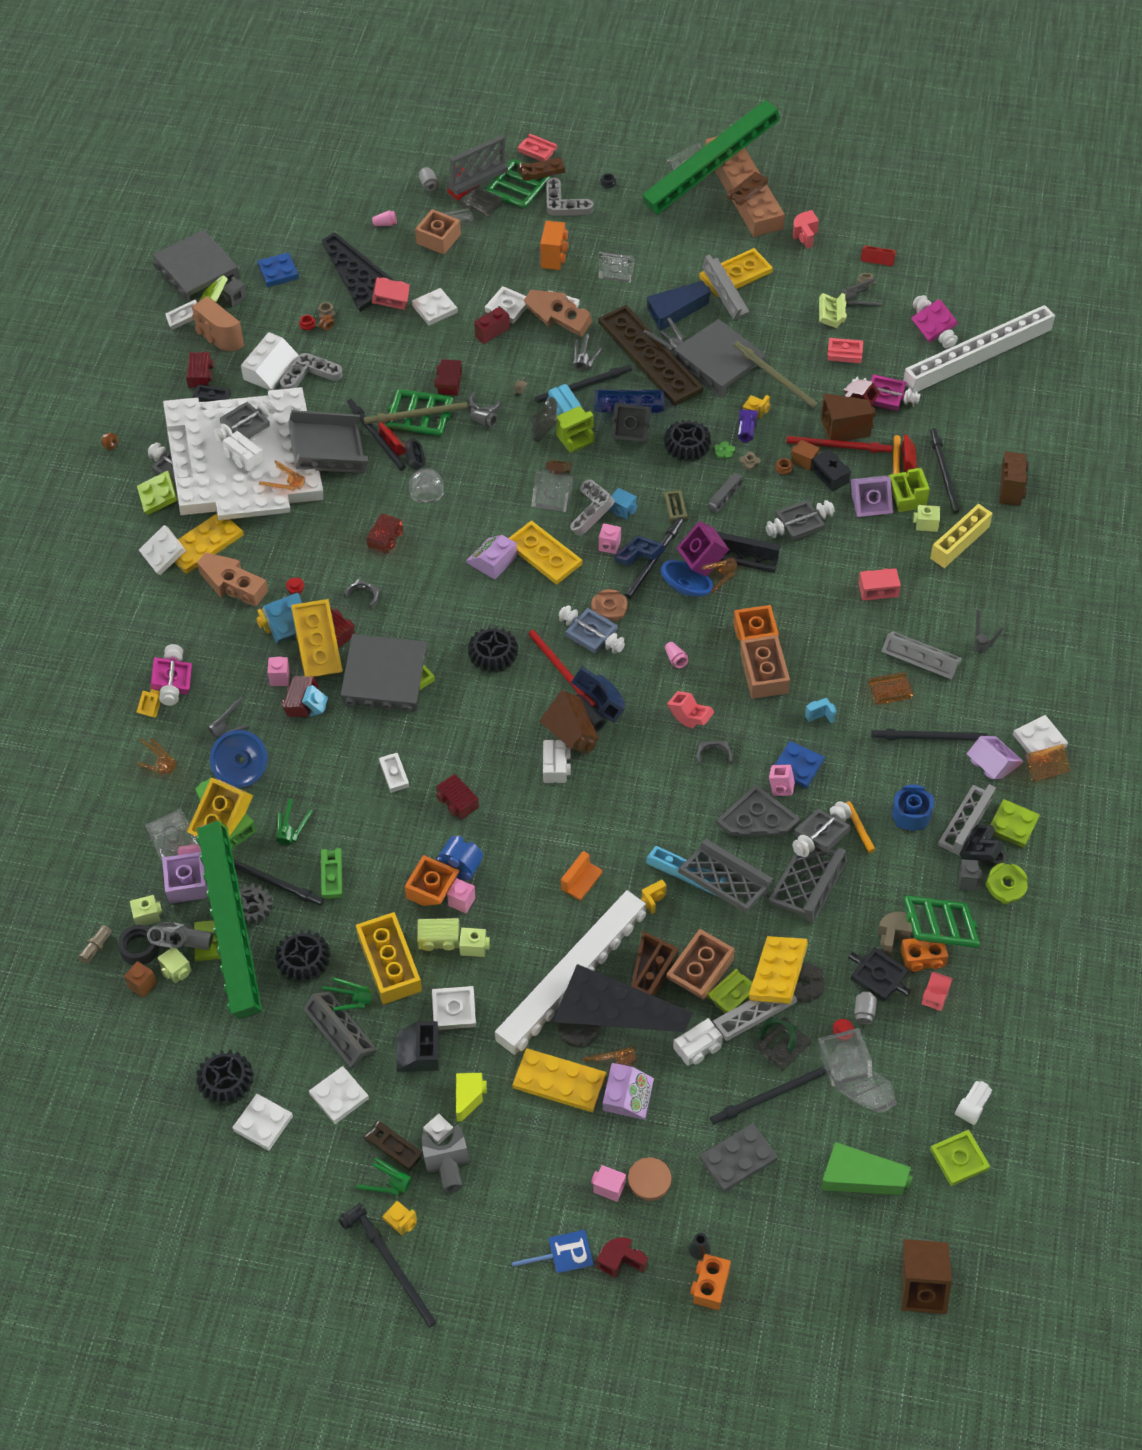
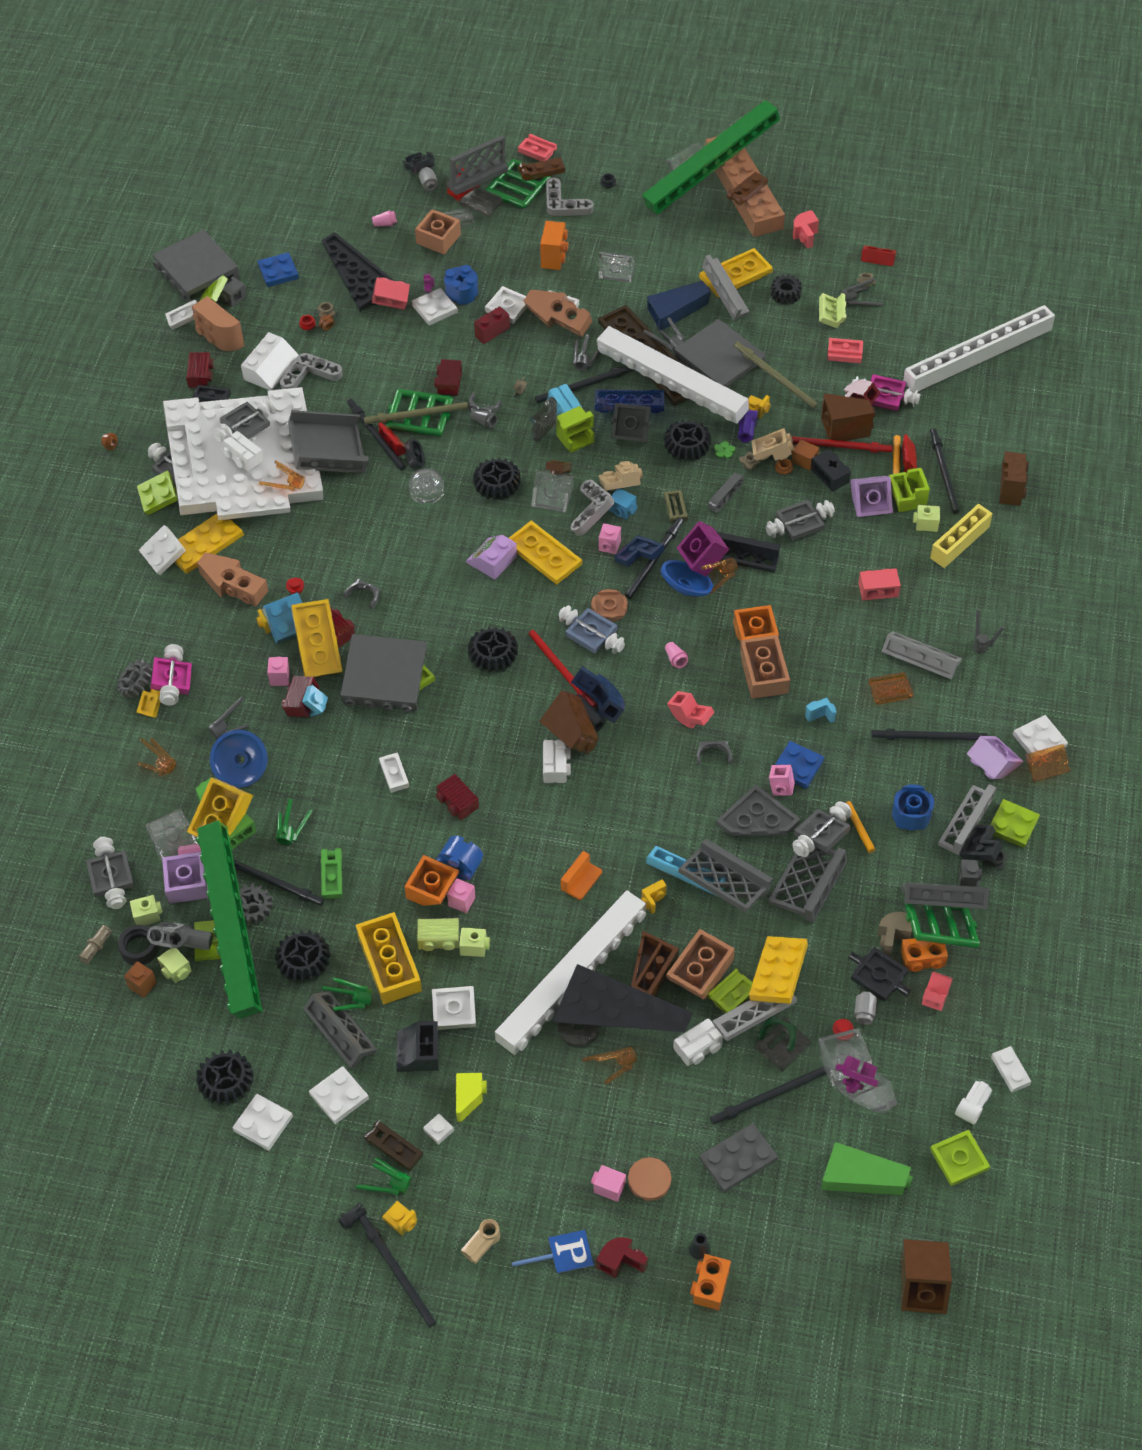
clear red brick [366,513,404,554] -> none
dark grey connector [422,1125,470,1193] -> none
yellow plate [512,1048,606,1113] -> none
lavender slope [603,1063,654,1120] -> none
clear smoke plate [793,962,825,1003] -> none
dark pink plate [911,295,958,348] -> none
lime plate [986,863,1028,904] -> none
none -> dark grey plate [86,837,134,909]
none -> dark grey gear [116,659,153,698]
none -> black plate [402,152,435,173]
none -> magenta plate [424,273,435,292]
none -> blue brick [444,265,478,305]
none -> tan piece [461,1219,500,1264]
none -> black gear [473,457,521,501]
none -> white brick [597,326,749,424]
none -> tan plate [598,461,643,491]
none -> tan plate [752,428,794,461]
none -> black tyre [771,274,802,305]
none -> magenta hips [835,1055,879,1094]
none -> dark grey fence [901,882,989,909]
none -> white plate [991,1046,1031,1093]

